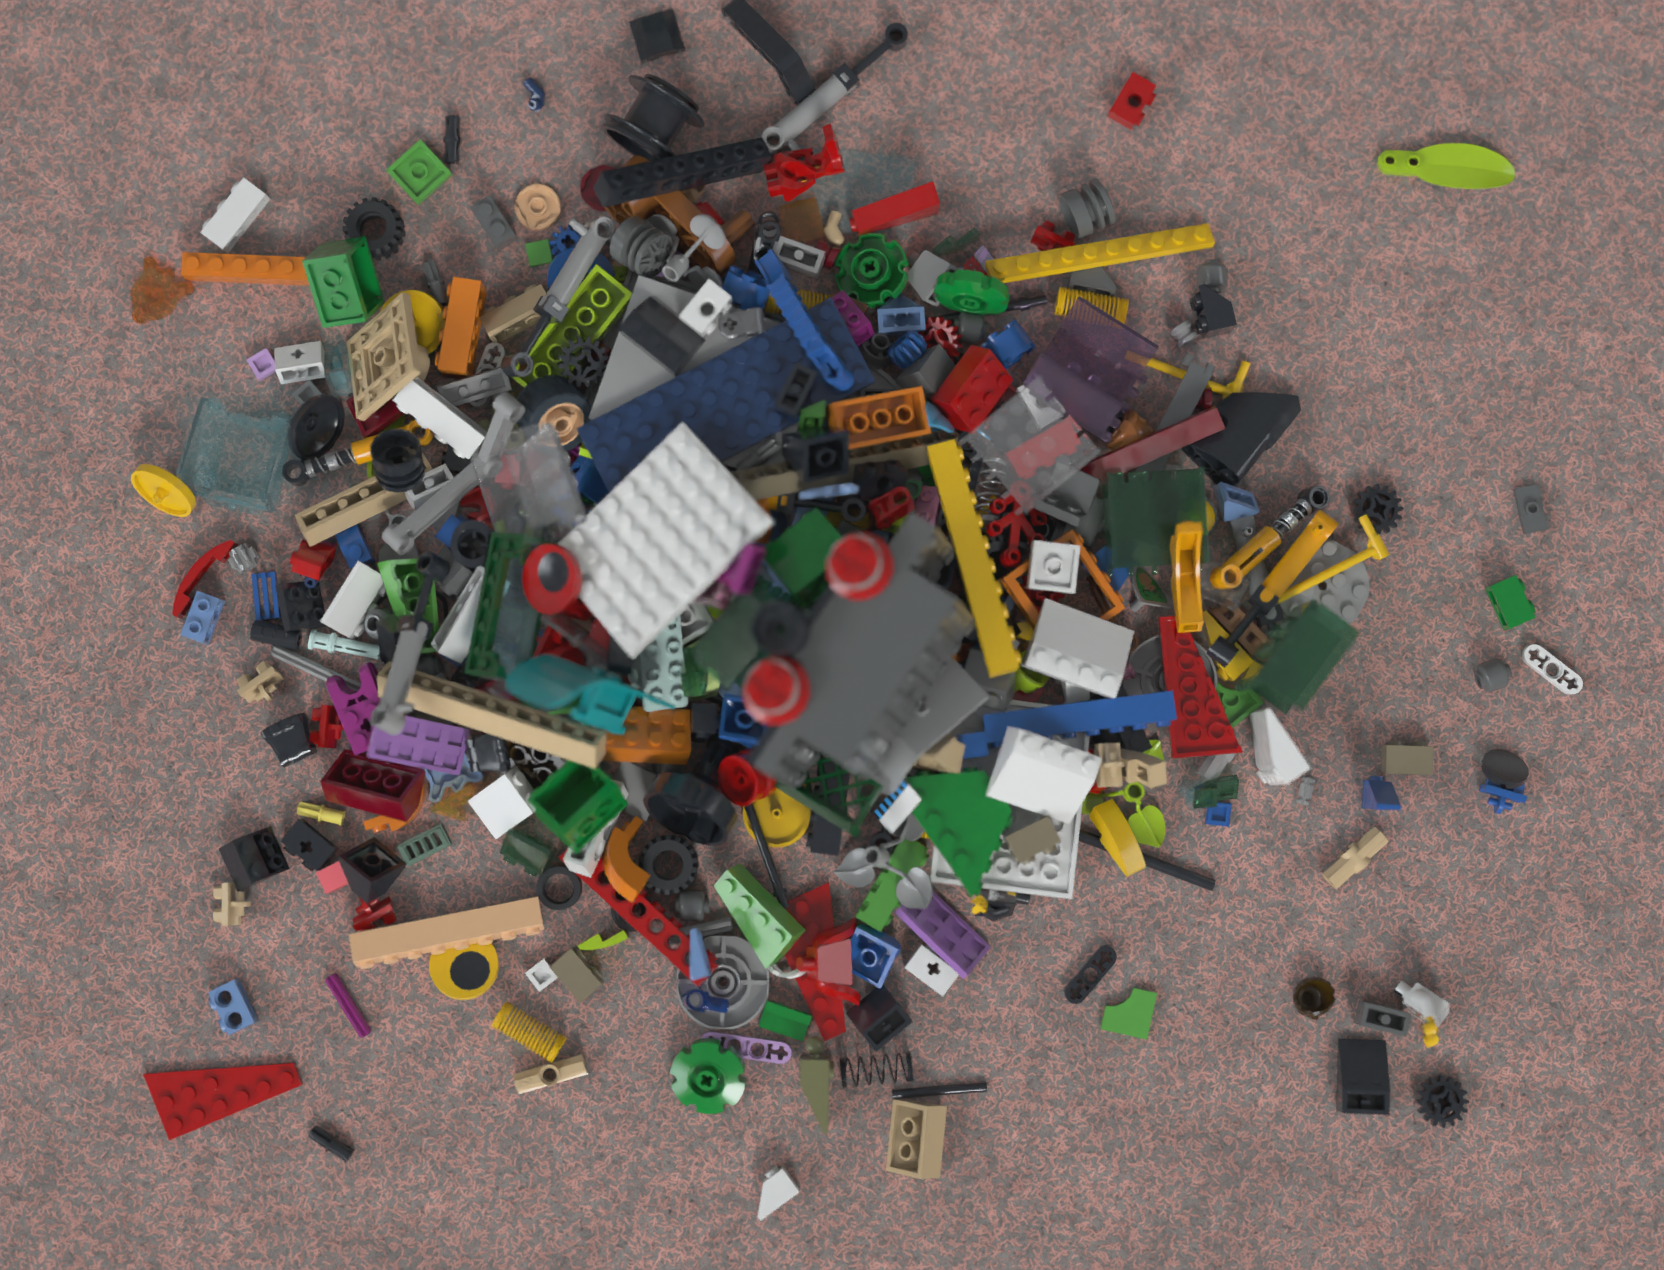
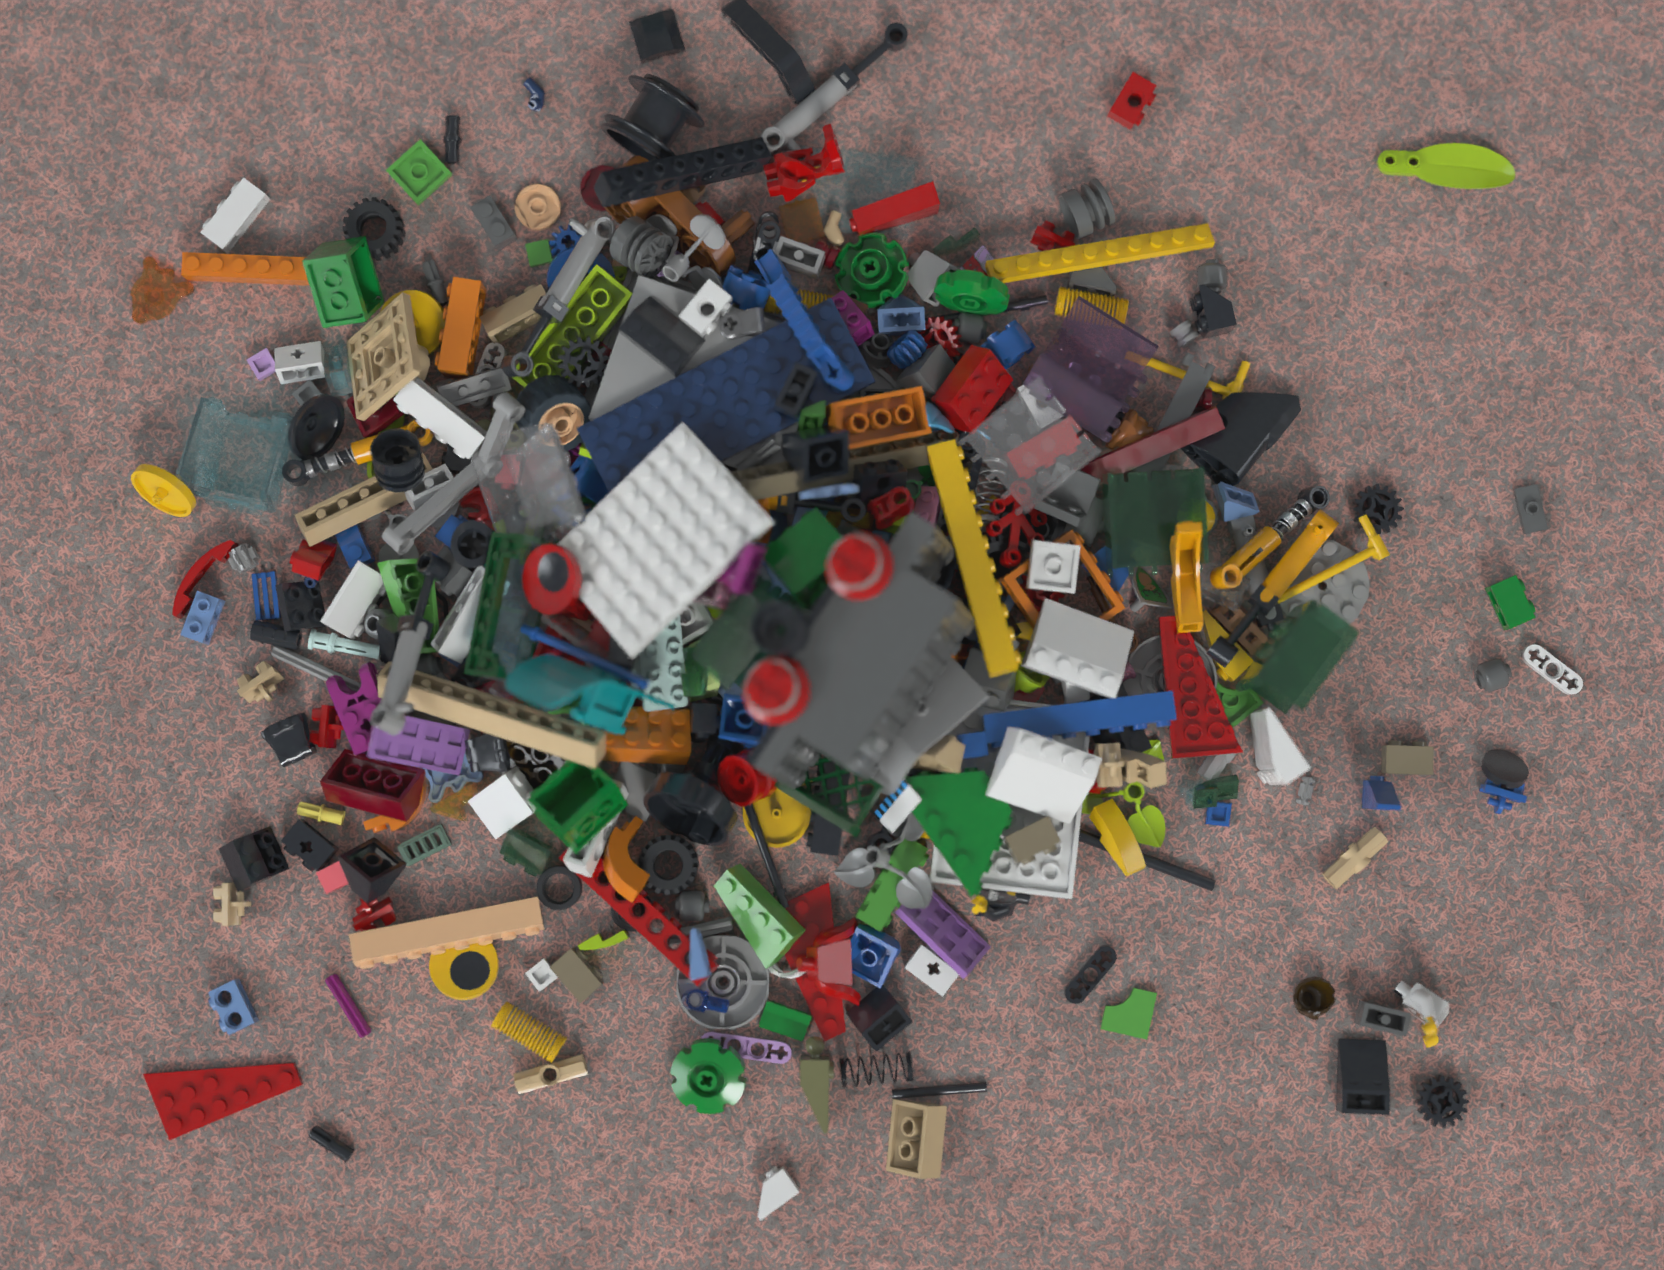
none -> blue bar [520,624,649,689]

